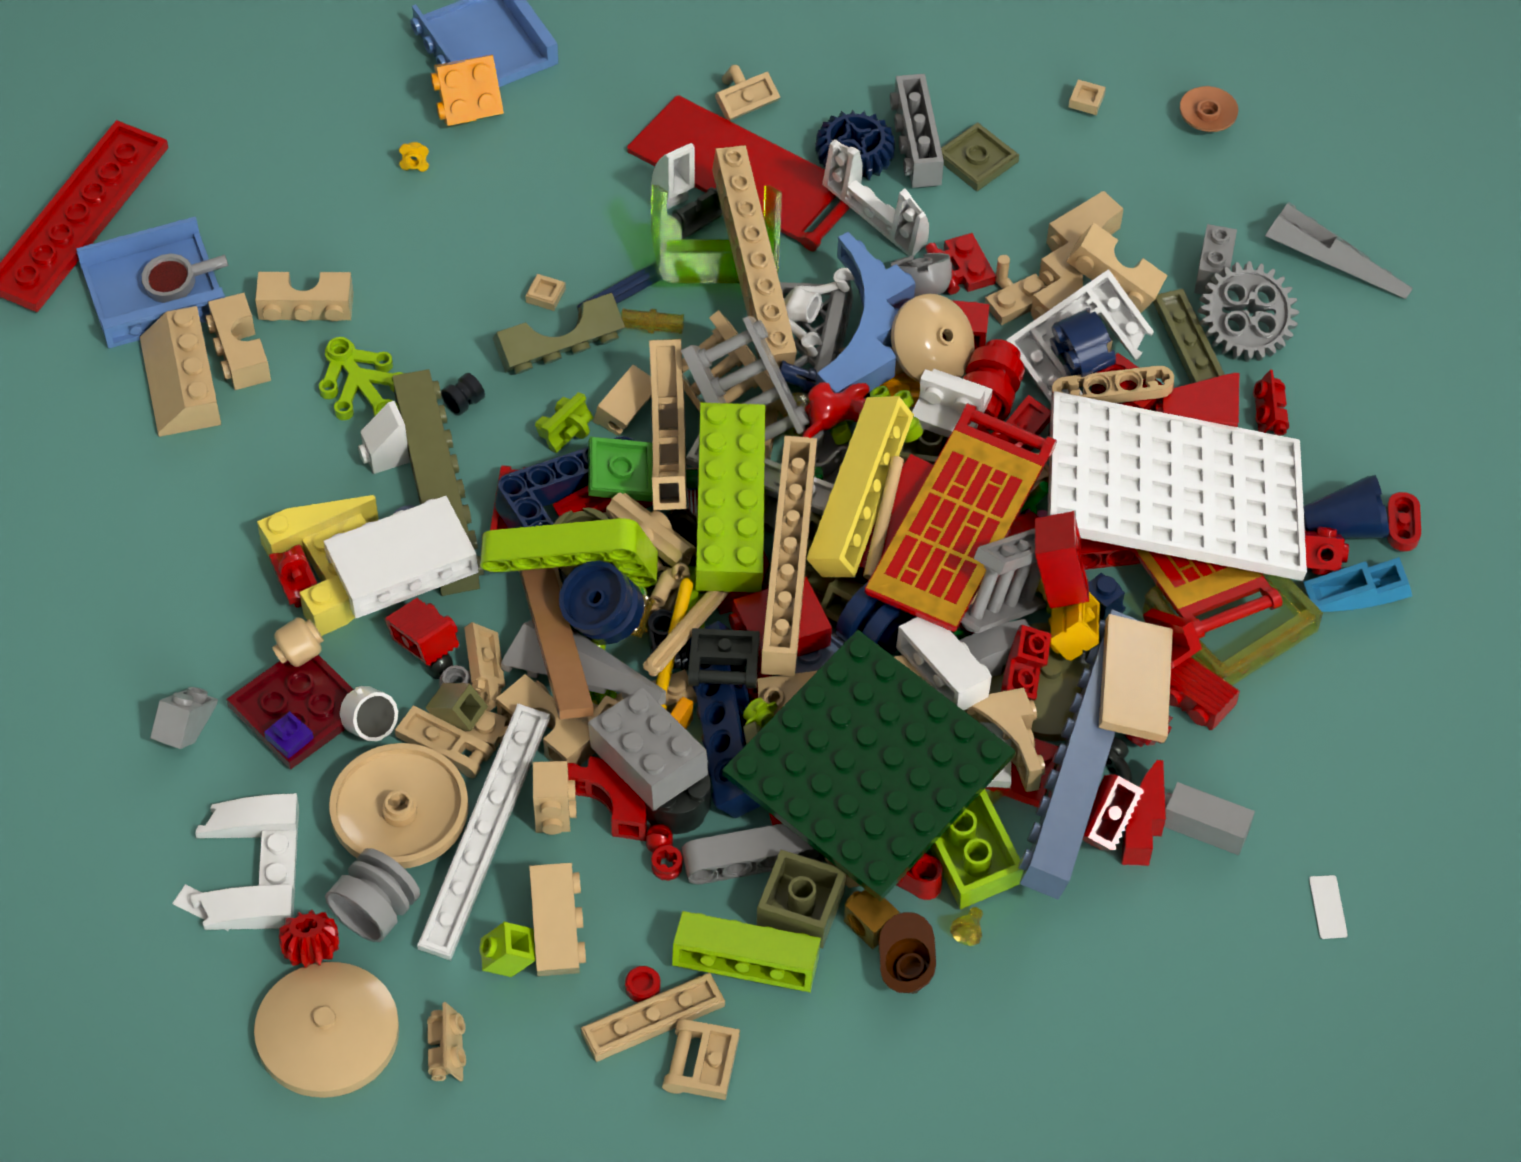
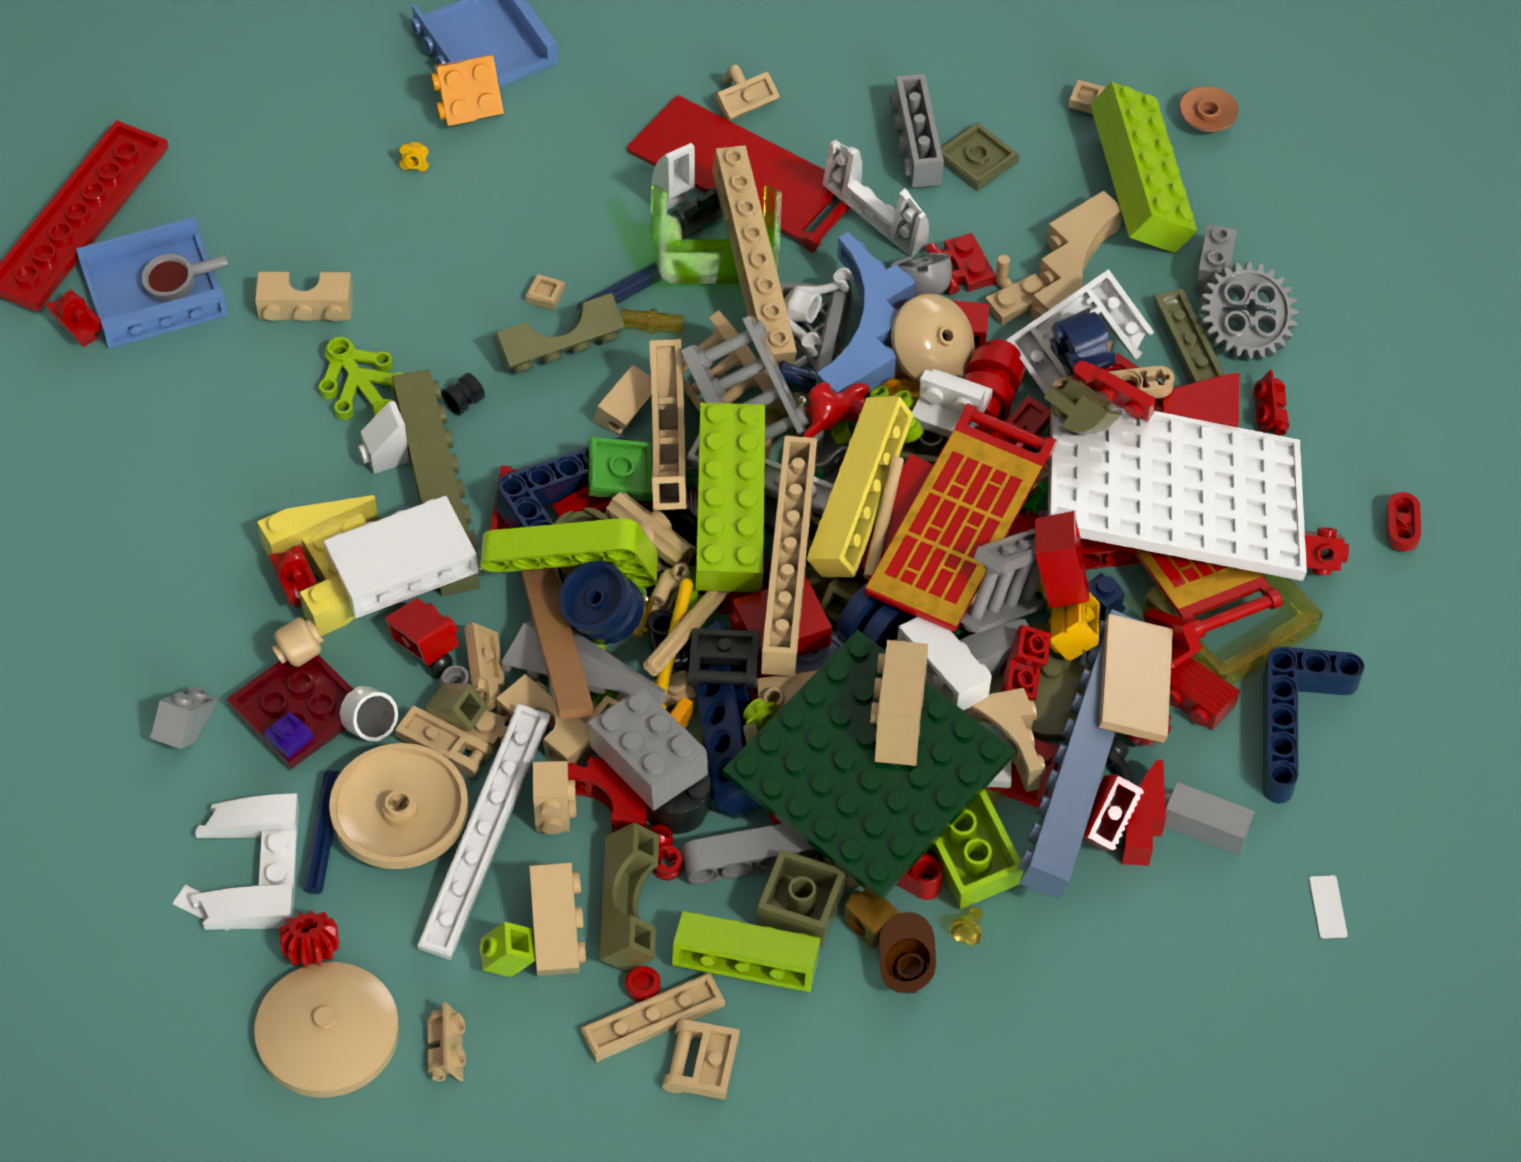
tan slope [140,306,221,437] -> none
tan arch [205,293,271,390] -> none
light grey wheel [325,848,420,942] -> none
lime hips [535,392,594,453] -> none
dark blue gear [815,109,895,181] -> none
tan arch [1066,223,1168,313] -> none
light grey wedge [1265,202,1413,299] -> none
dark blue cone [1303,475,1389,538] -> none
dark azure slope [1304,557,1412,612] -> none
none -> red hips [45,289,103,347]
none -> dark blue axle [303,770,341,894]
none -> olive arch [600,822,659,972]
none -> tan wedge [870,640,928,766]
none -> olive brick [1044,379,1121,434]
none -> red hinge [1072,360,1155,422]
none -> lime brick [1090,82,1198,253]
none -> dark blue beam [1263,647,1365,804]

